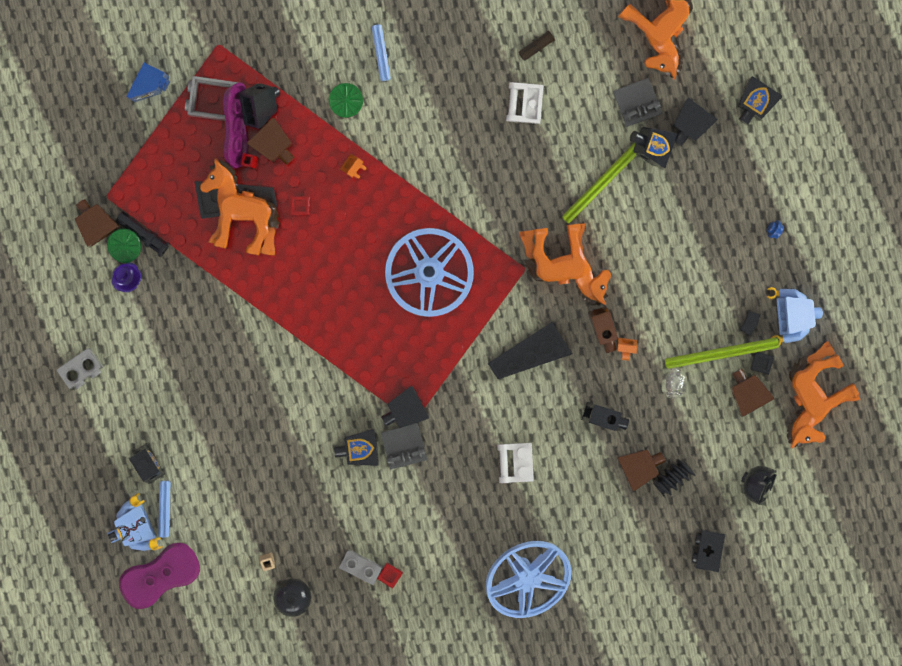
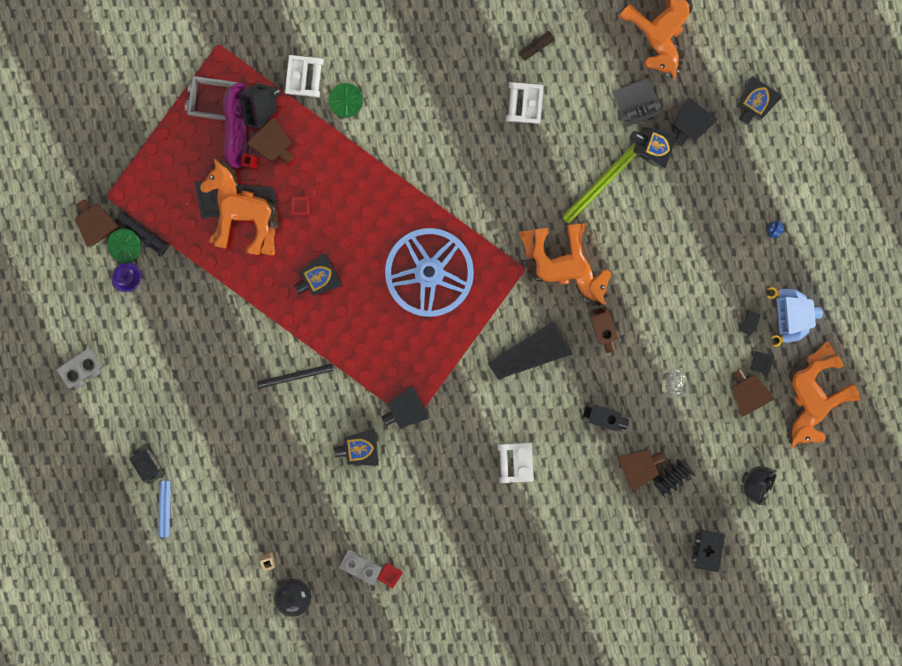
light blue torso [107,493,163,551] -> none
magenta plate [119,543,200,609] -> none
blue slope [126,62,170,102] -> none
orange tile [340,154,366,179] -> none
light blue axle [372,24,391,81] -> none
dark grey hinge [381,423,427,470] -> none
light blue wheel [486,541,571,618] -> none
orange tile [617,338,638,361] -> none
lime axle [665,338,779,369] -> none
none -> black bar [257,364,334,389]
none -> white plate [285,55,324,98]
none -> torso [294,253,343,296]

